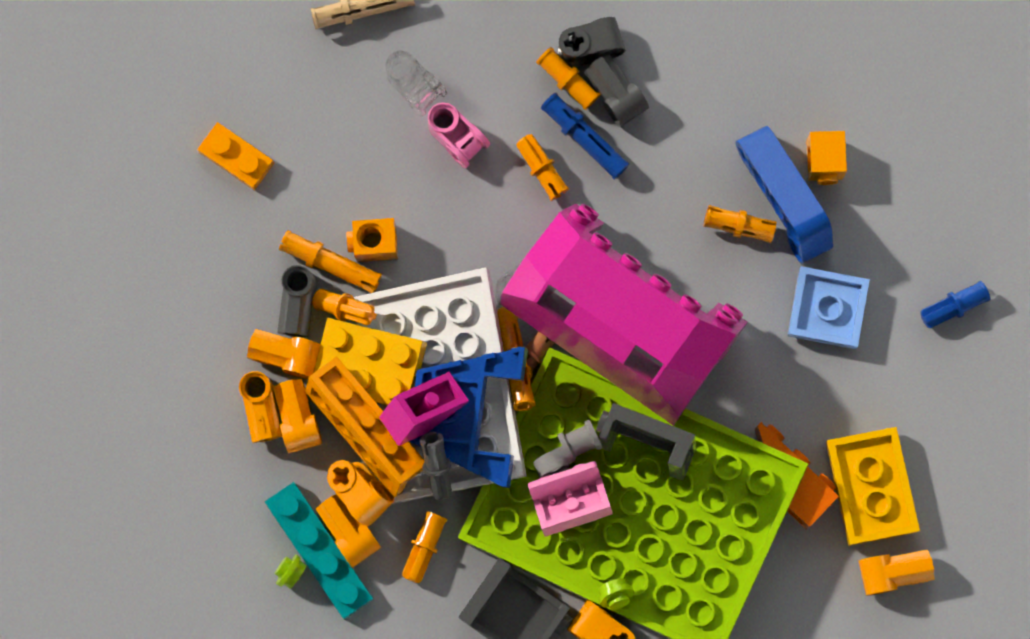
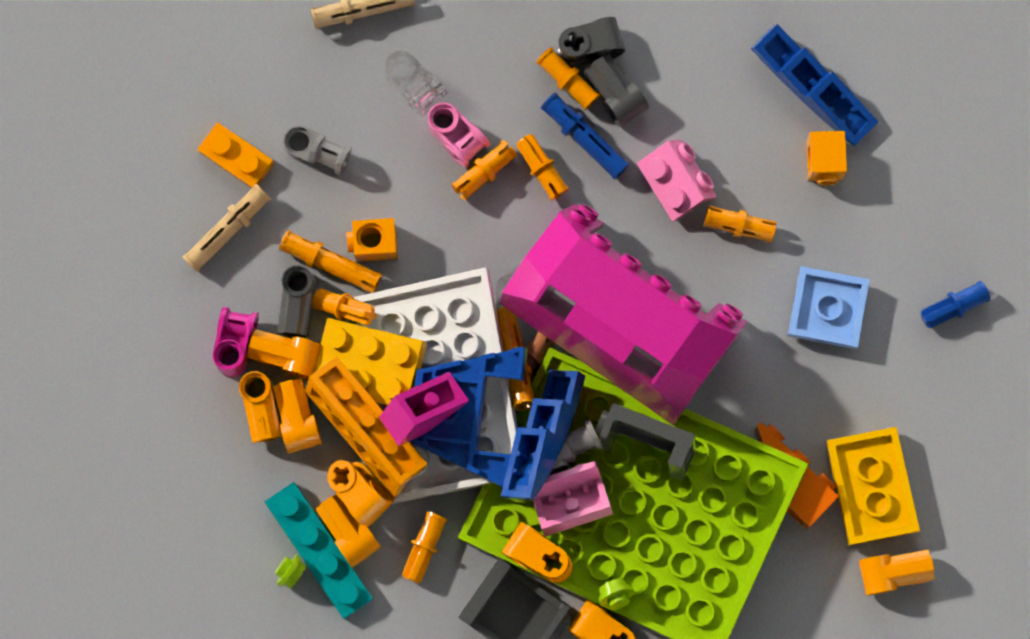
dark grey axle [420,432,452,500] -> none
beam [735,126,833,264] -> none
none -> tan pin [182,184,271,273]
none -> dark pink piece [212,306,259,377]
none -> light grey connector [283,126,352,175]
none -> light orange pin [451,140,517,201]
none -> blue slope [501,370,585,501]
none -> light orange piece [501,522,573,583]
none -> bright pink bracket [637,140,717,222]
none -> blue slope [750,24,878,146]

